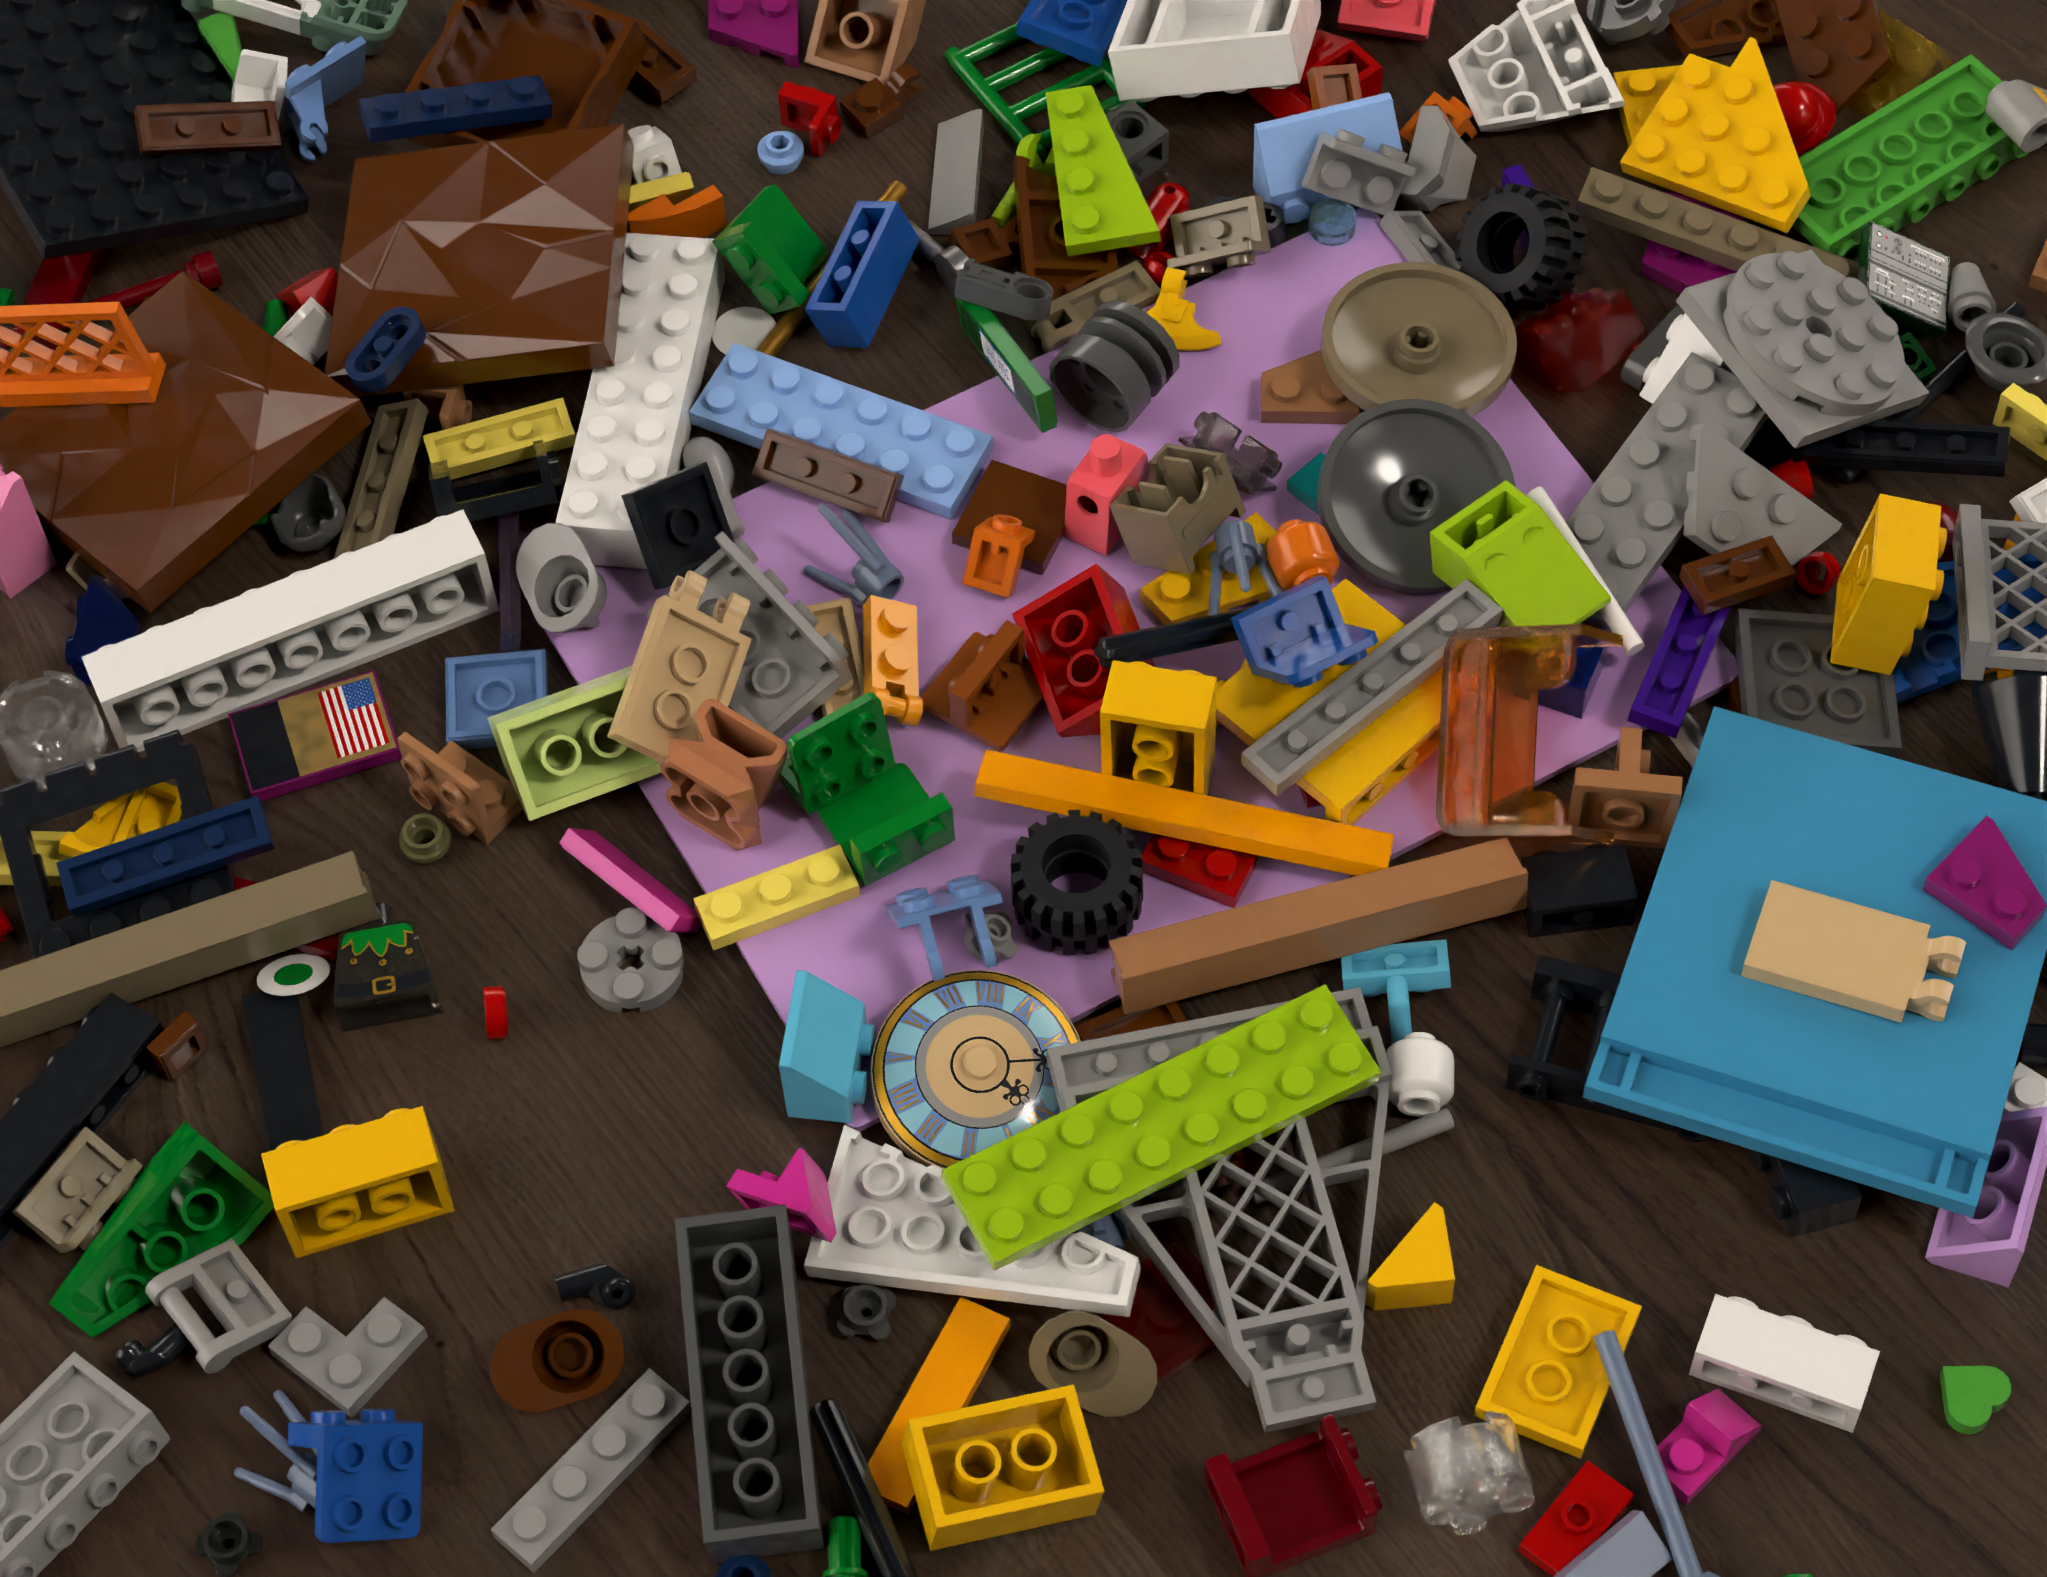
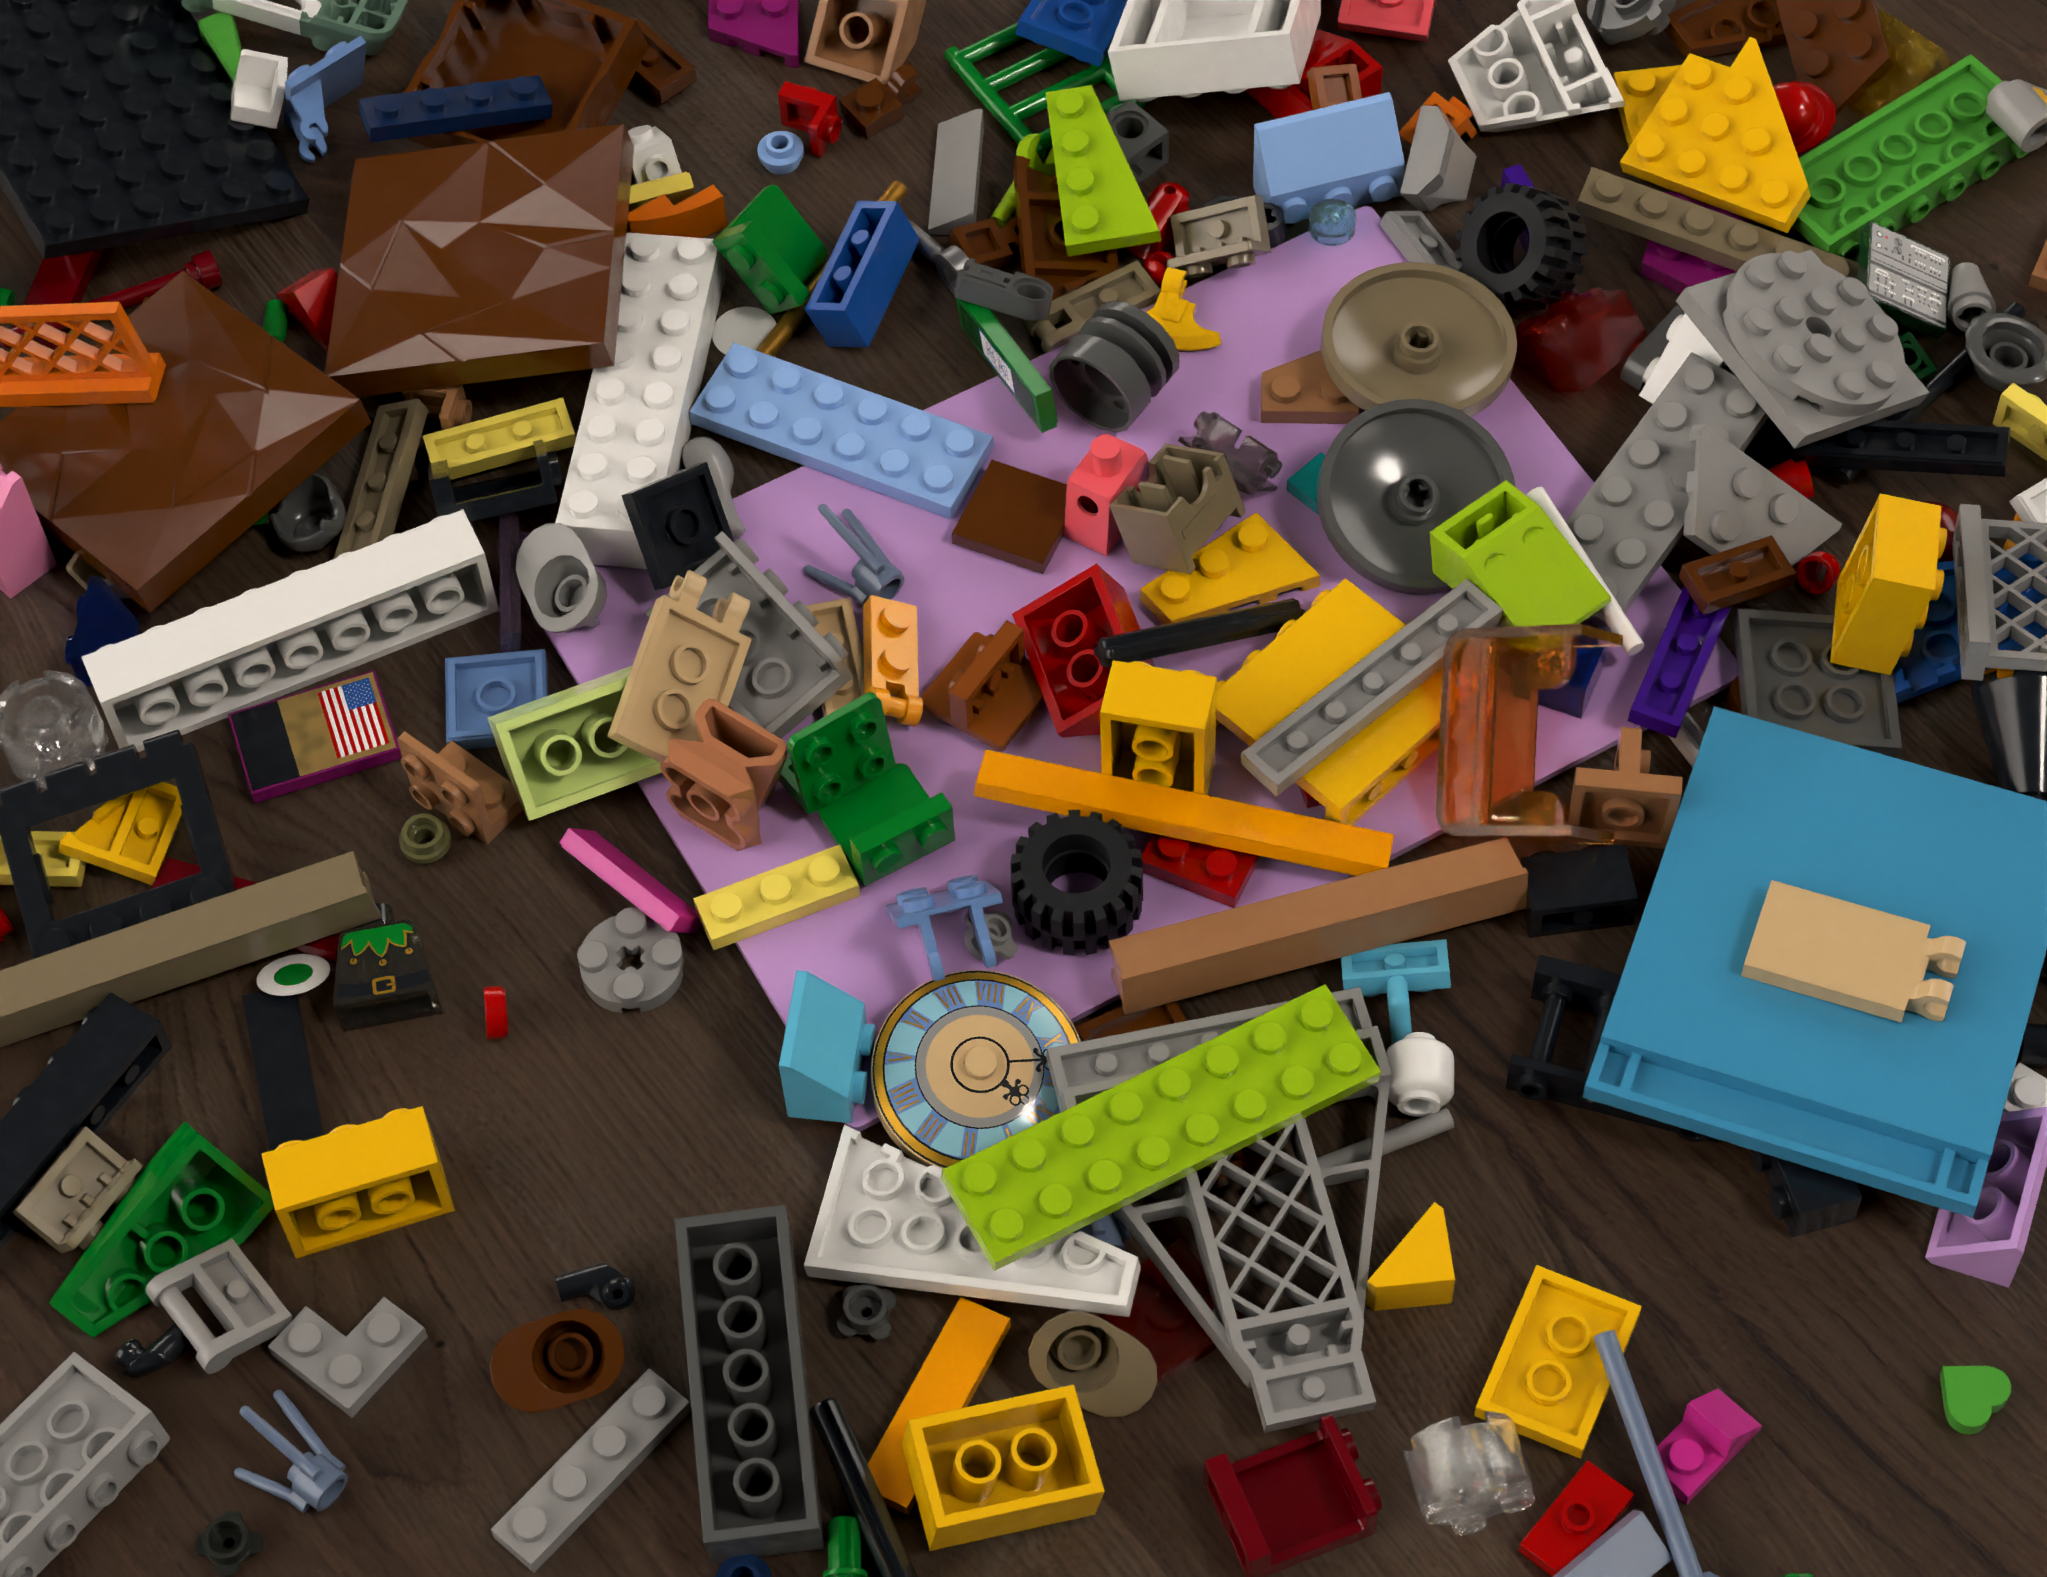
dark blue plate [56,796,276,916] -> none
reddish brown tile [134,100,281,156] -> none
reddish brown tile [146,1011,208,1082] -> none
white panel [273,297,333,365] -> none
blue bracket [288,1409,423,1543] -> none
dark blue plate [345,307,426,393] -> none
dark pink slope [726,1148,837,1243] -> none
reddish brown tile [752,428,905,522] -> none
orange bracket [962,514,1035,598] -> none
sand blue plant [1208,520,1283,616] -> none
blue bracket [1231,575,1378,688] -> none
orange head [1266,519,1340,591] -> none
light grey bracket [1301,129,1418,215] -> none
white brick [1689,1294,1880,1433] -> none
magenta wing [1923,815,2047,950] -> none

